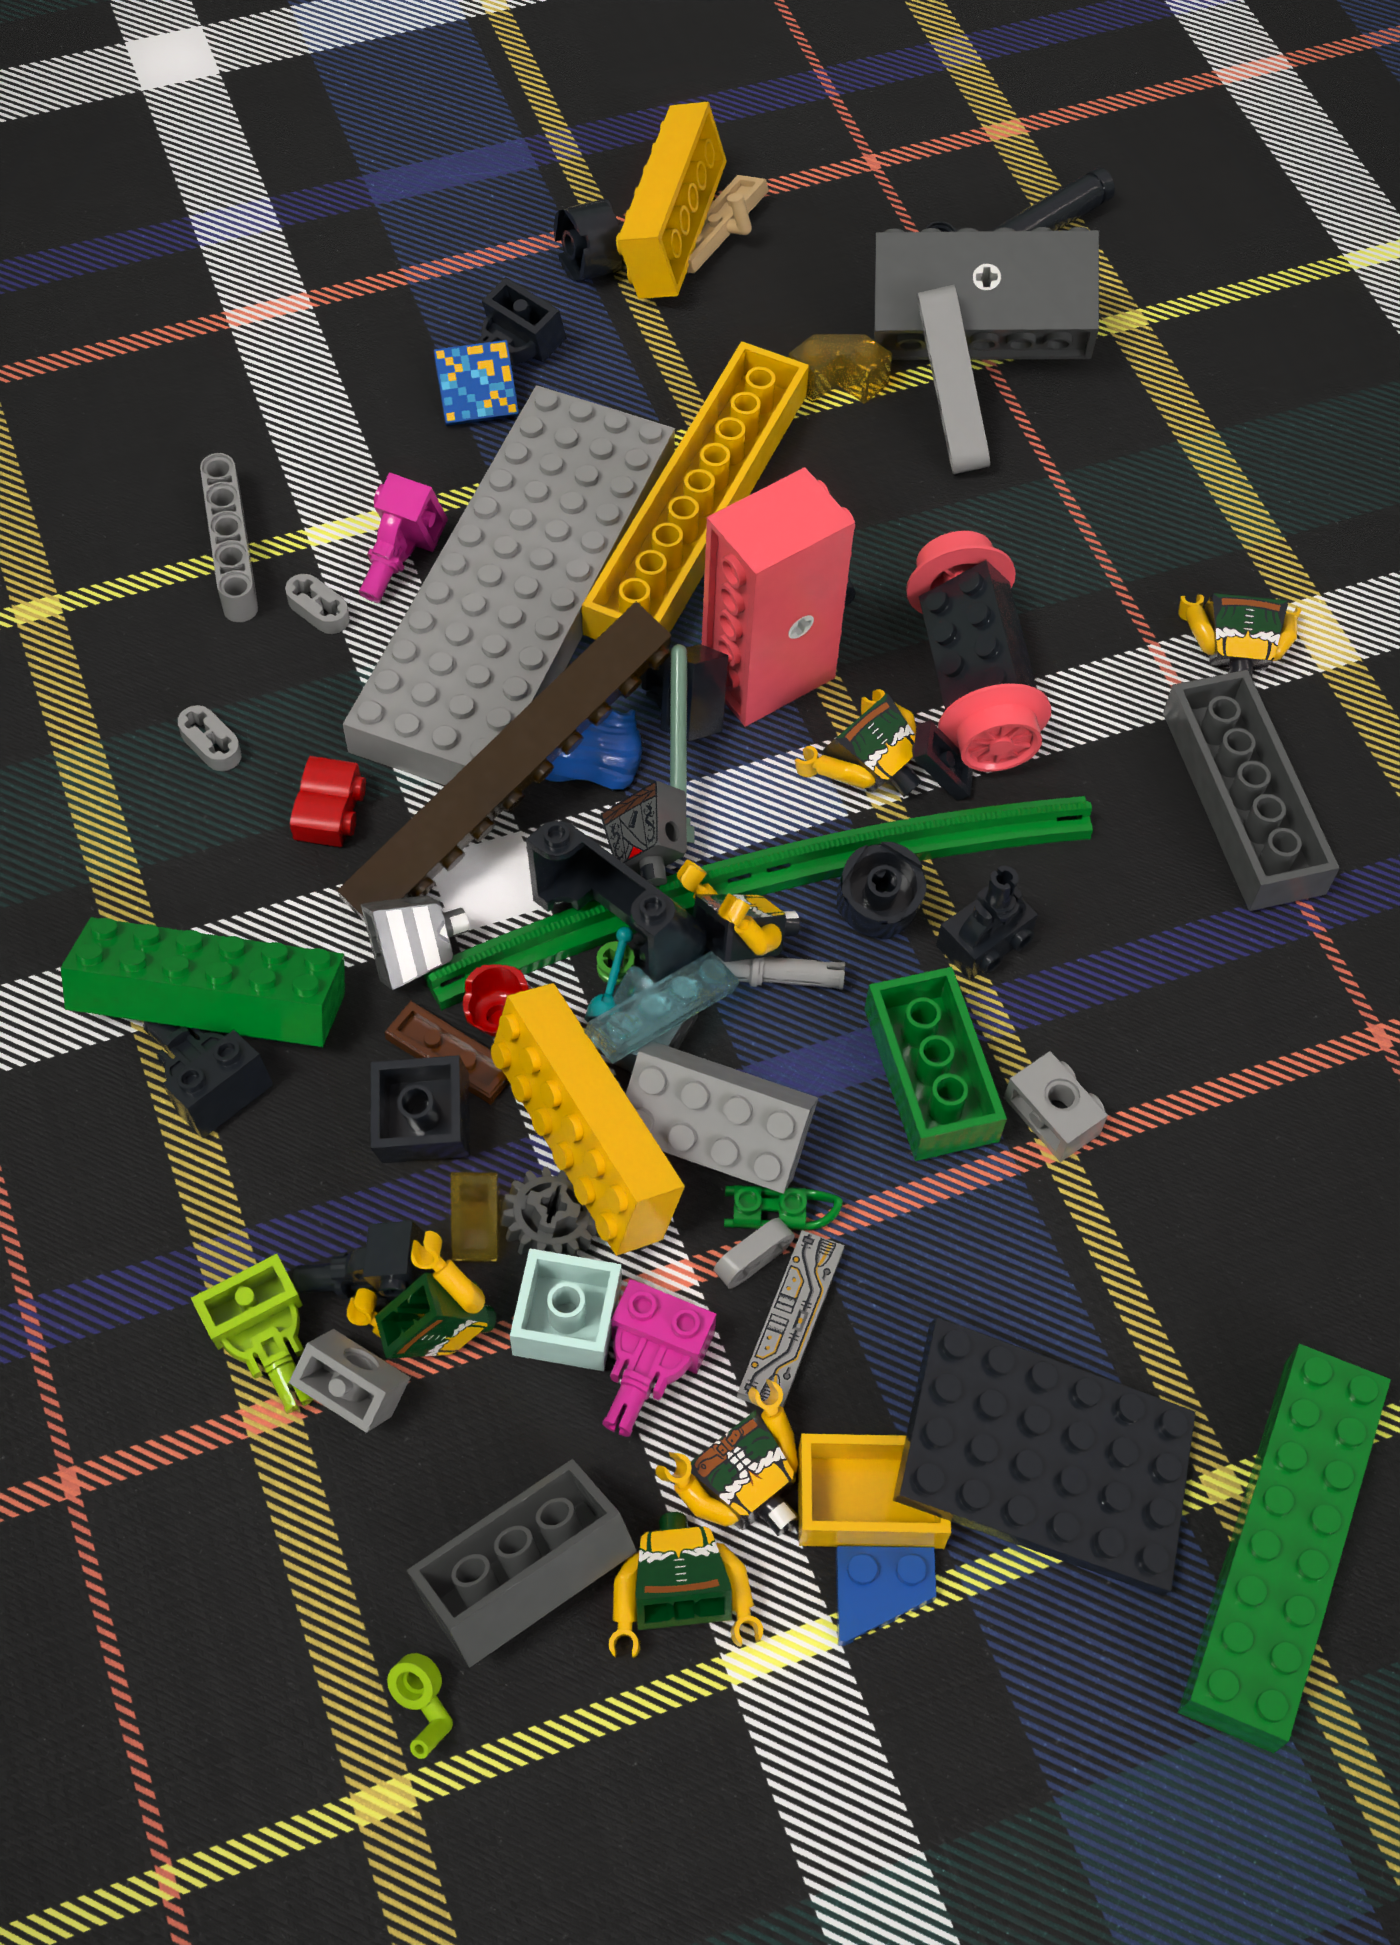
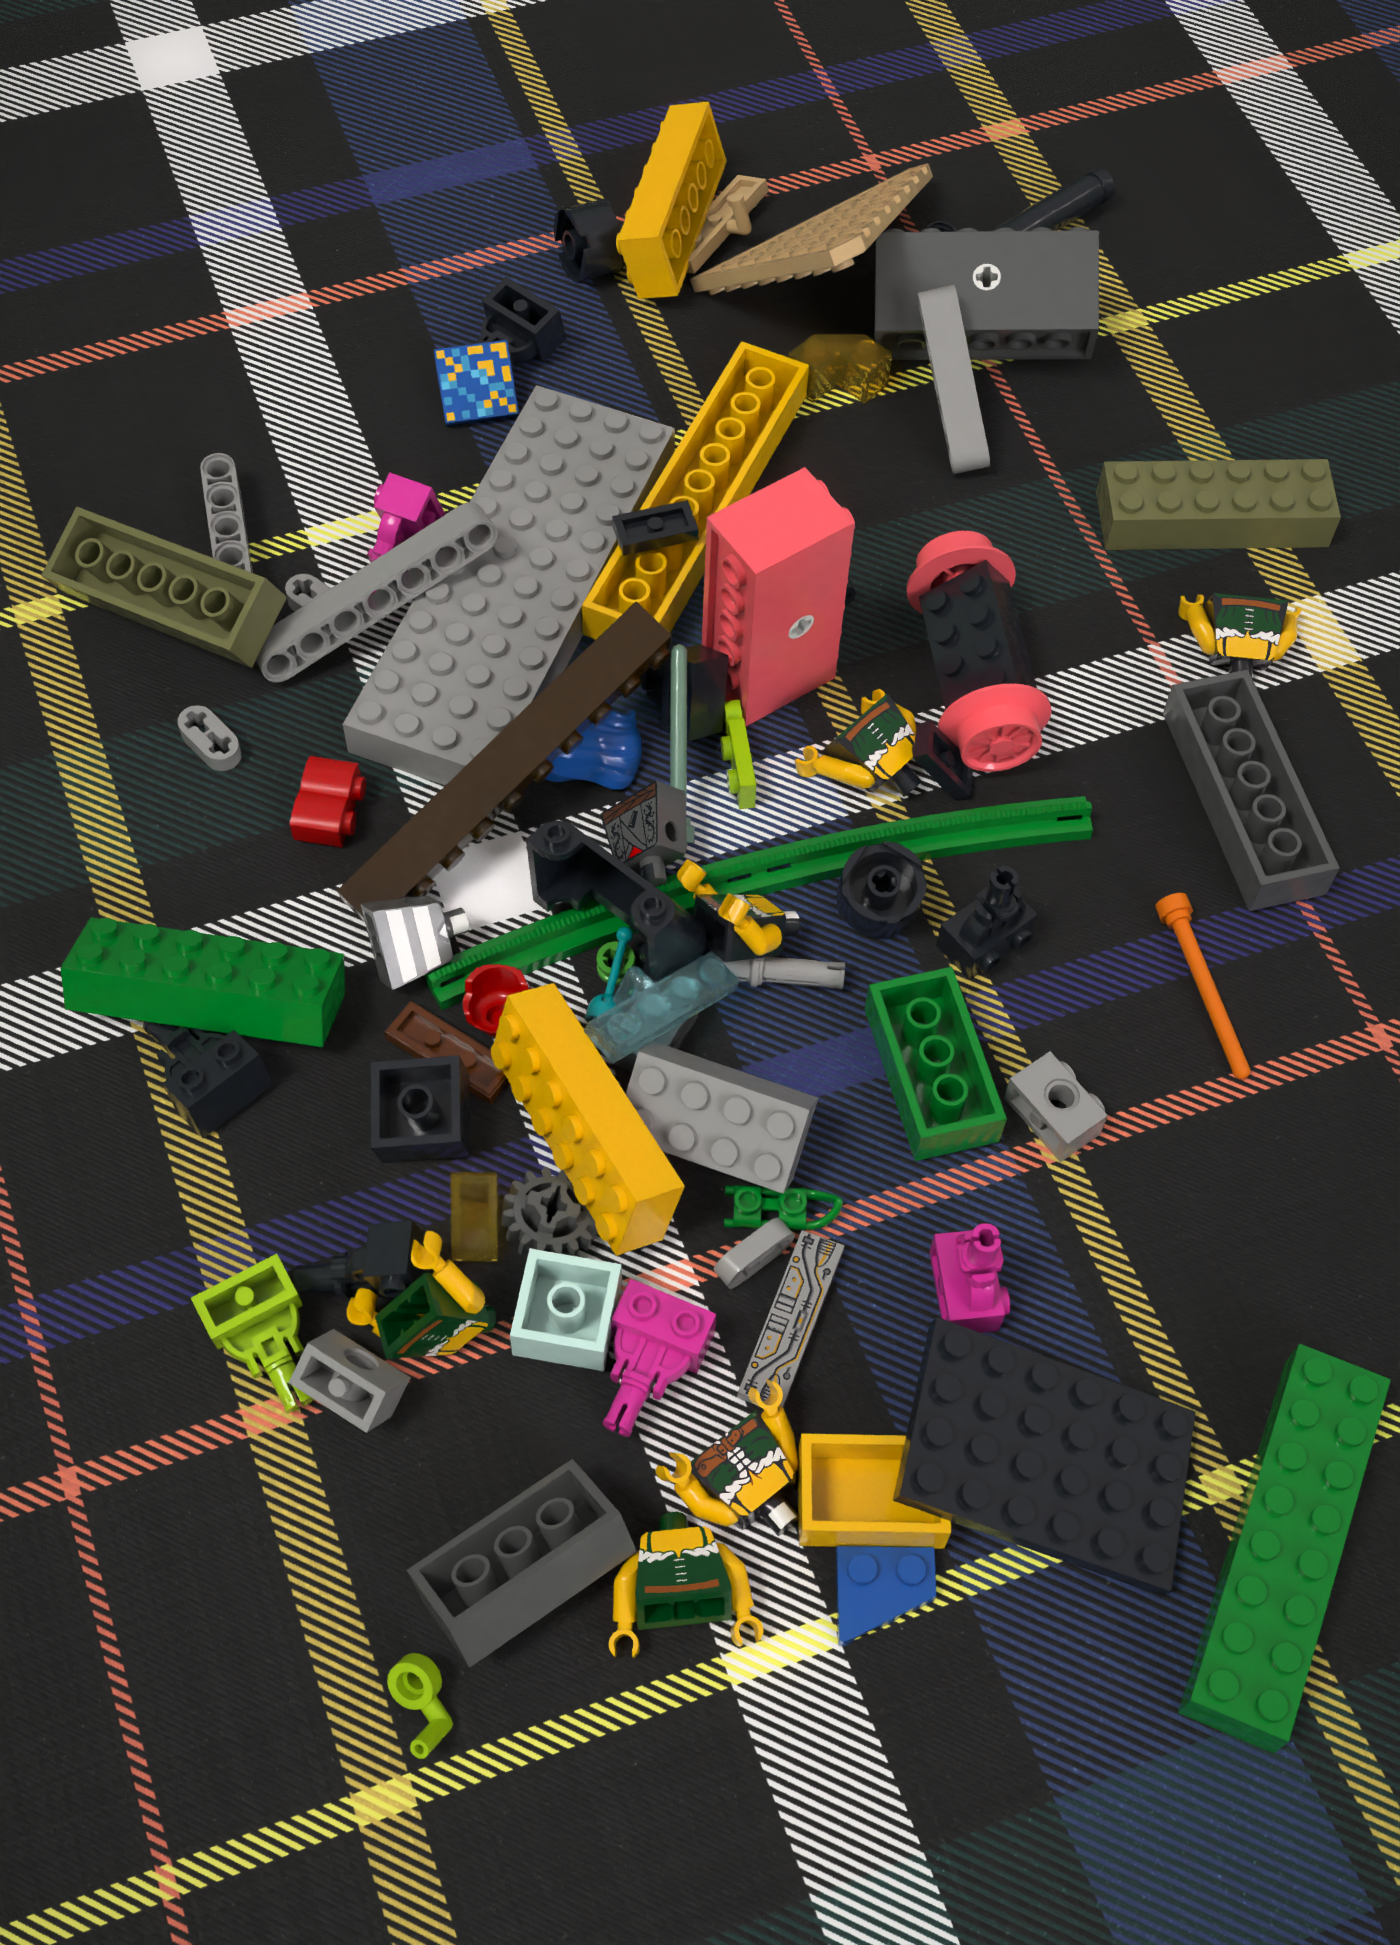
none -> olive brick [41,506,287,668]
none -> light grey beam [256,502,498,683]
none -> black plate [612,500,699,556]
none -> tan plate [690,163,933,295]
none -> lime plate [721,700,757,809]
none -> dark pink brick [929,1223,1010,1333]
none -> olive brick [1096,459,1341,550]
none -> orange piece [1155,893,1250,1079]

